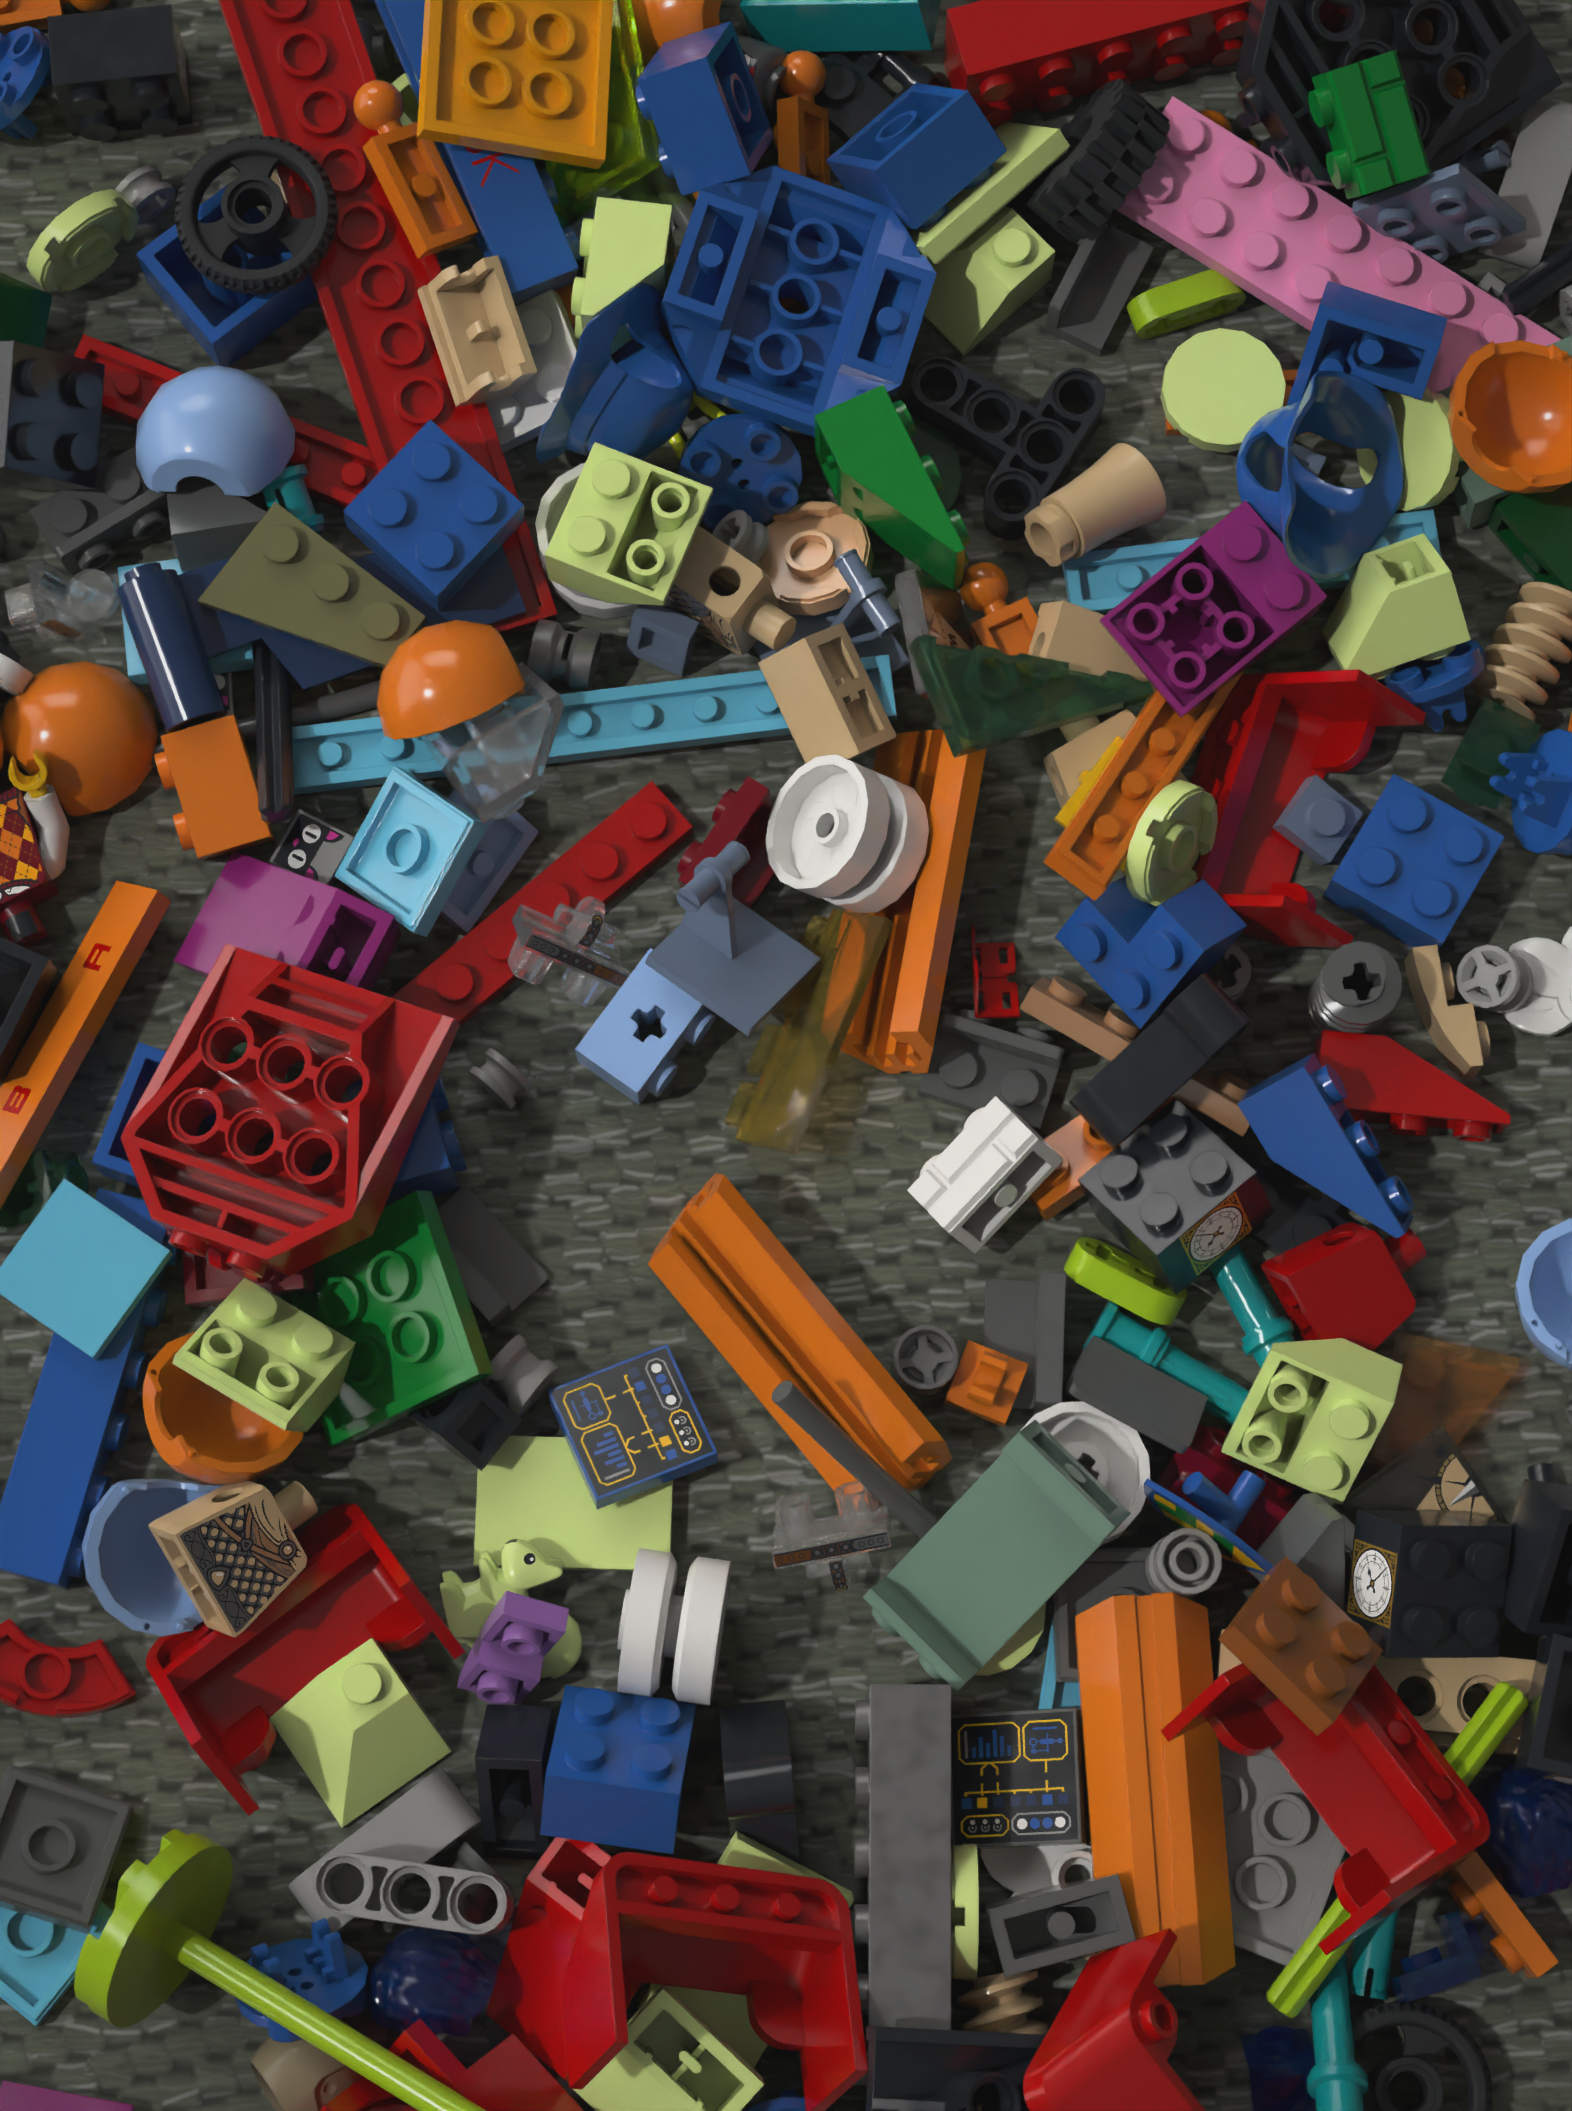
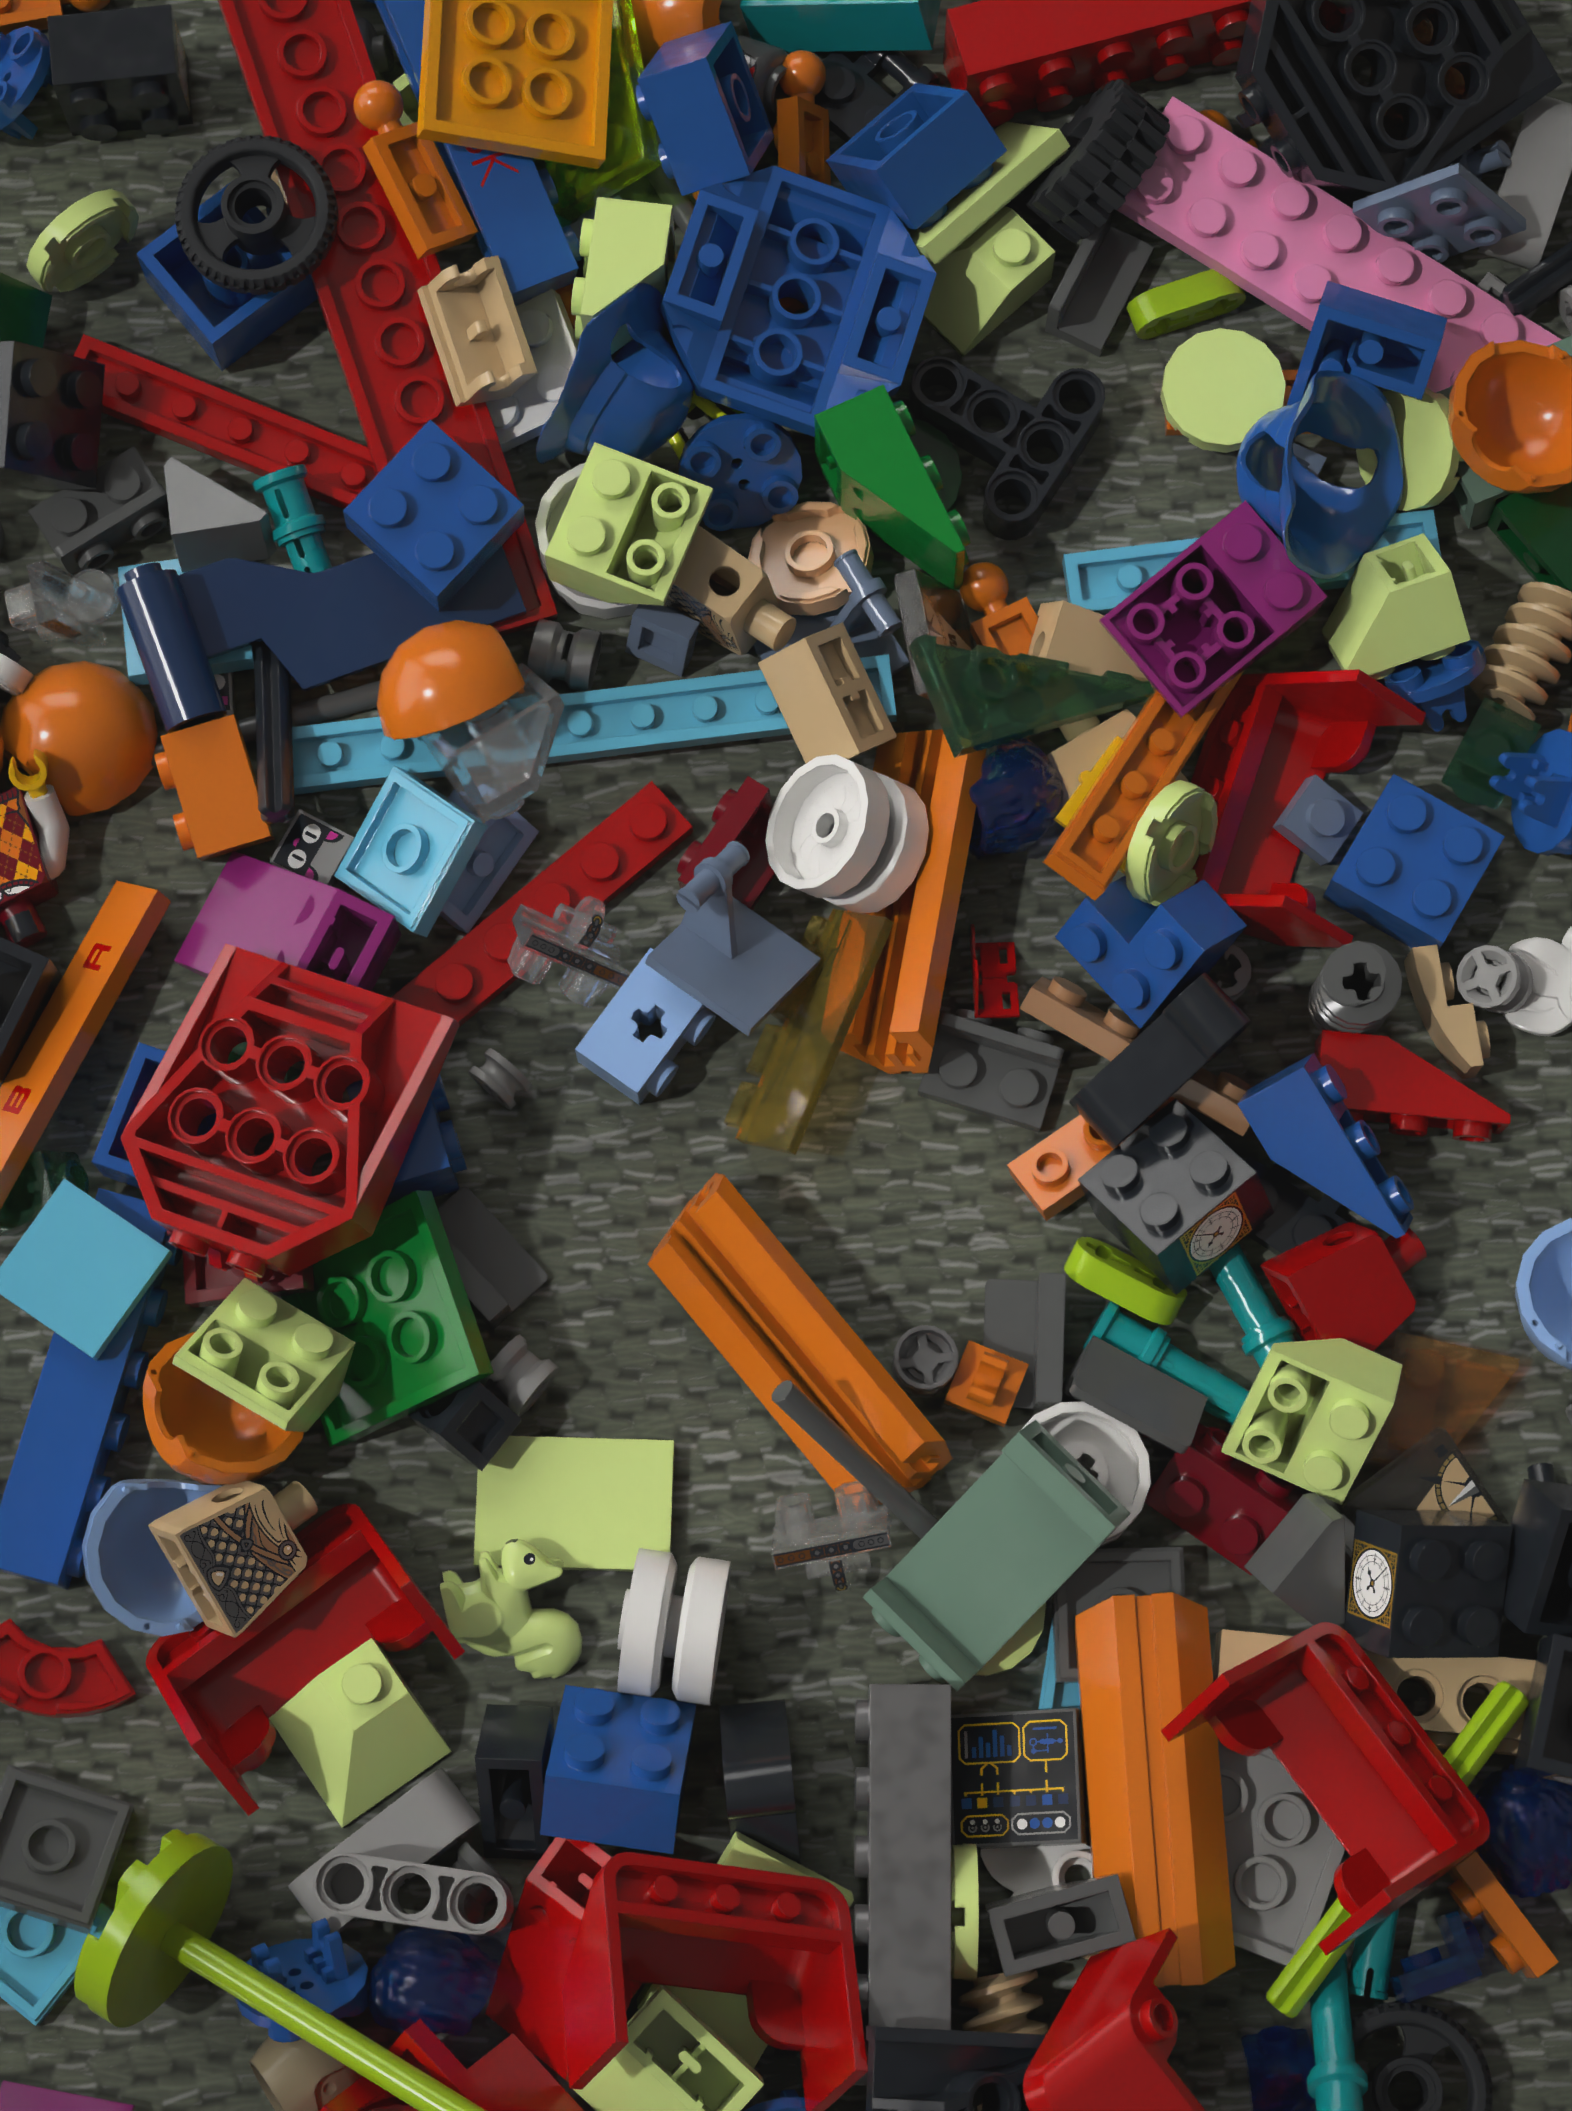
light grey bush [115,165,175,225] -> none
light blue cylinder [136,366,295,497] -> none
olive wing [197,502,427,668] -> none
medium lavender slope [457,1591,569,1705] -> none
black tile [547,1344,718,1510] -> none
light grey bush [712,510,769,564] -> none
white brick [907,1096,1064,1254] -> none
tan plant [1024,443,1166,567] -> none
blue shield [1144,1470,1274,1576] -> none
light grey wheel [1145,1528,1222,1598] -> none
dark orange plate [1218,1556,1383,1736] -> none
green brick [1308,50,1431,199] -> none
none -> clear blue hair [969,735,1064,859]

